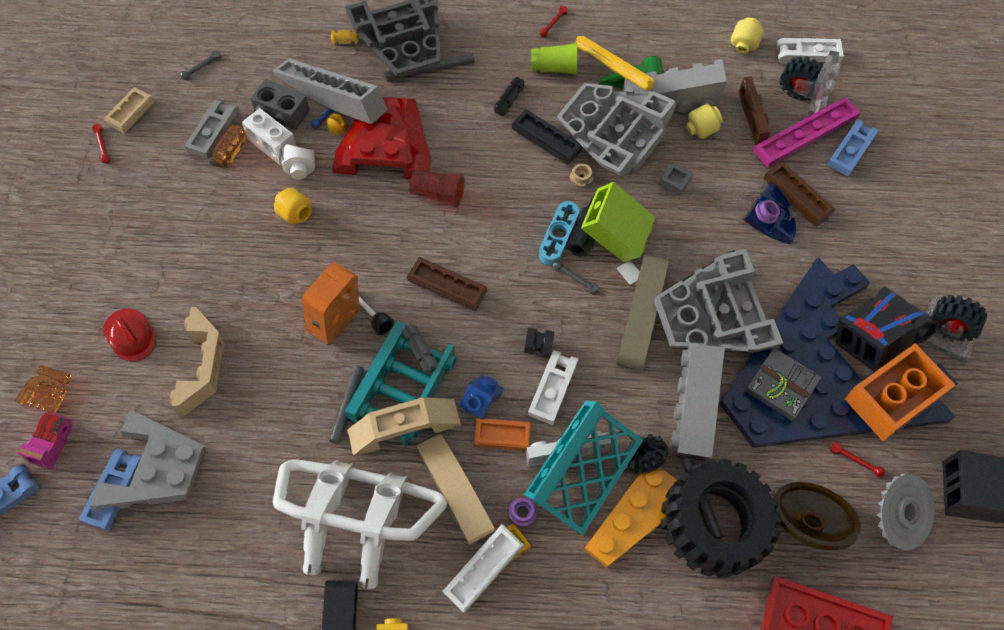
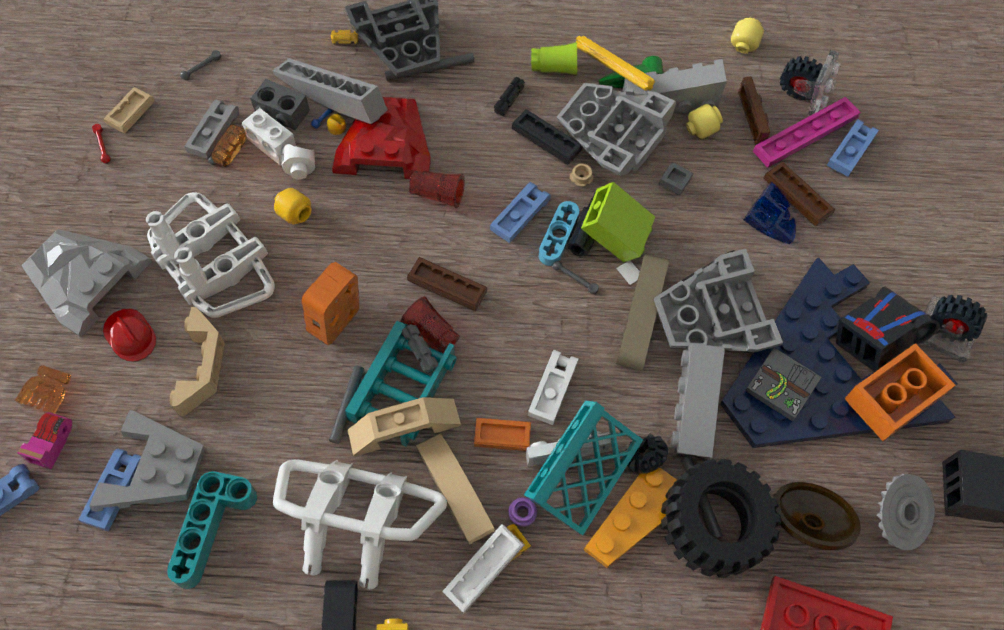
black hinge [359,296,394,335] -> none
blue bracket [460,375,504,419] -> none
black wheel [524,327,555,357] -> none
red hinge [540,6,568,37] -> none
medium lavender plate [755,200,780,224] -> none
white plate [776,38,844,64] -> none
red hinge [829,442,885,478] -> none
none -> light grey wedge [21,229,152,337]
none -> white piece [146,192,275,318]
none -> teal beam [167,471,258,589]
none -> clear red plant [400,296,460,353]
none -> medium blue plate [490,182,551,243]

